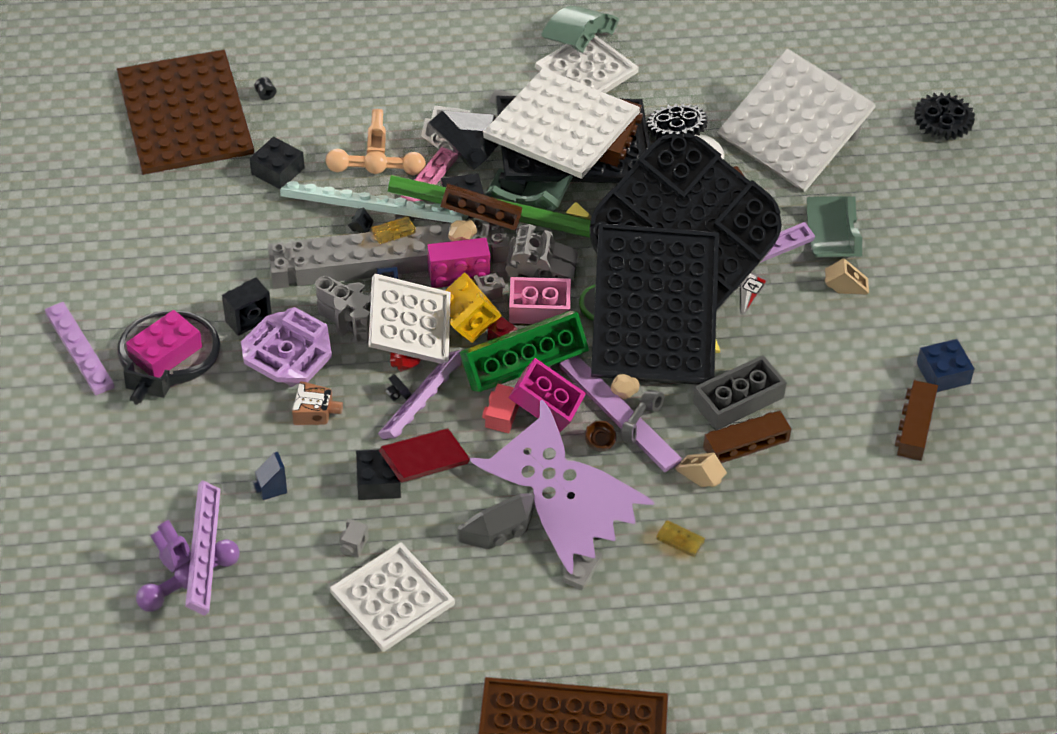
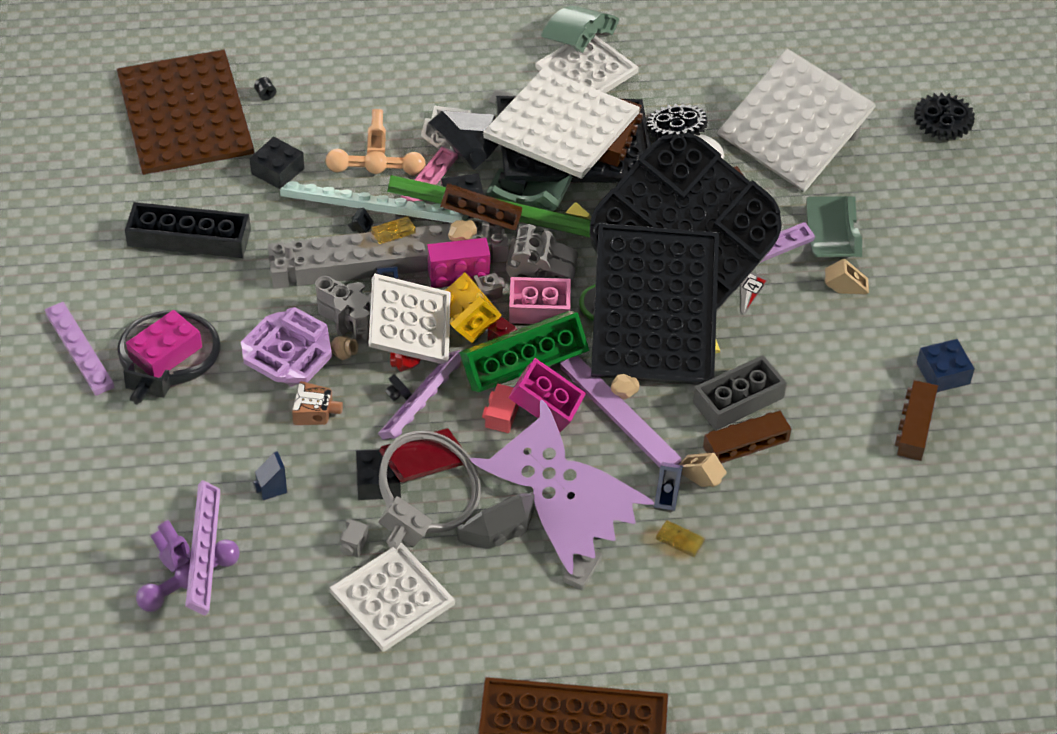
black brick [222,277,272,336] -> none
reddish brown hair [585,420,617,452] -> none
dark grey piece [621,390,664,444] -> none
none -> black brick [124,202,251,258]
none -> tan rock [330,336,358,360]
none -> light grey brick [378,431,481,549]
none -> dark blue slope [654,462,683,511]

